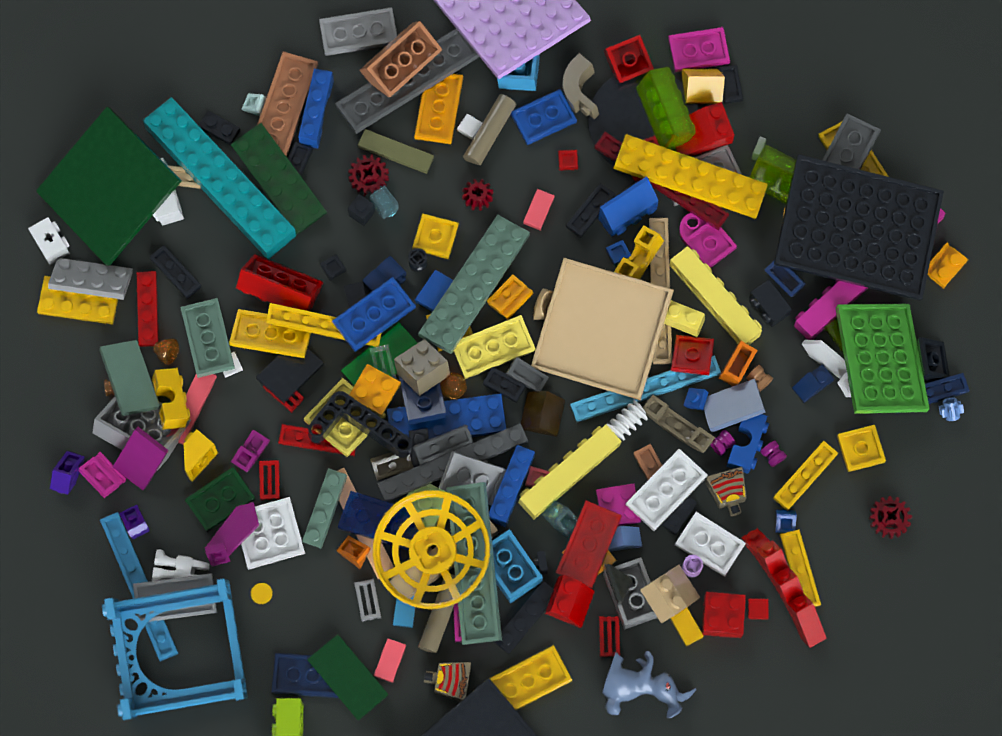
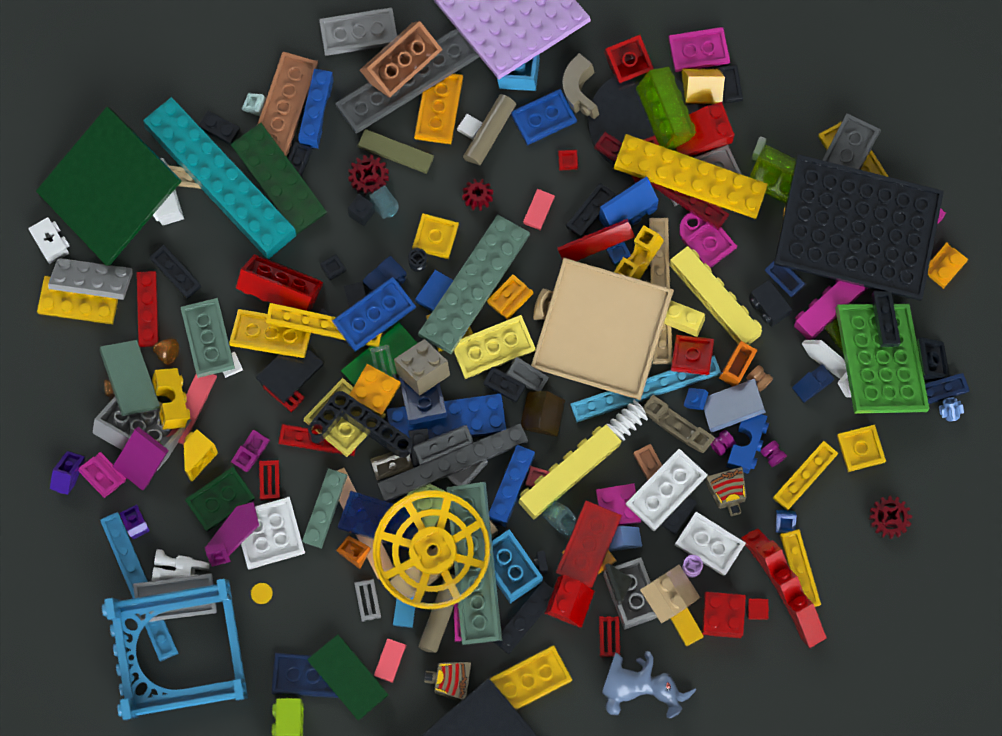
light grey plate [439,451,506,506] -> none
clear orange brick [440,372,467,399] -> none
none -> red tile [558,219,635,261]
none -> black plate [871,291,901,347]

